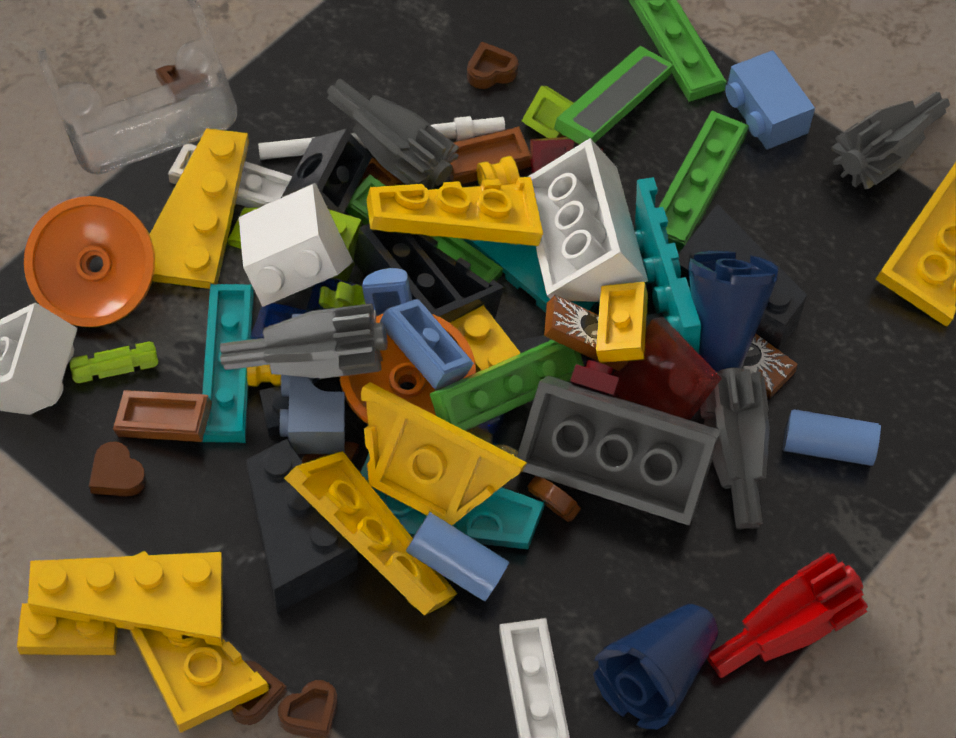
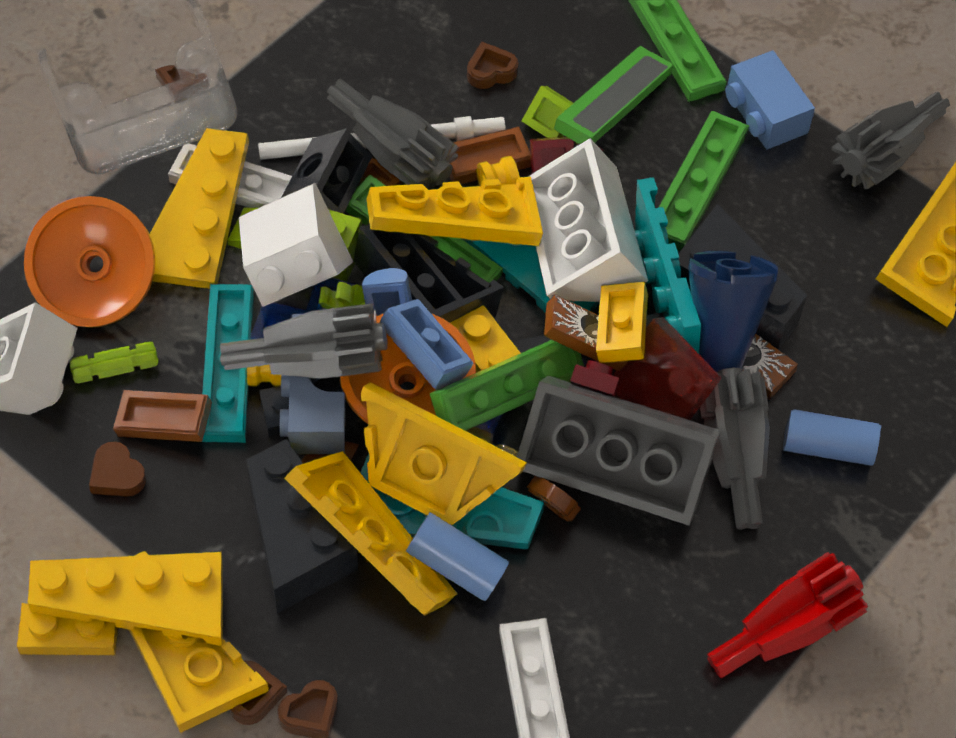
dark blue cone [593,604,719,729] -> none

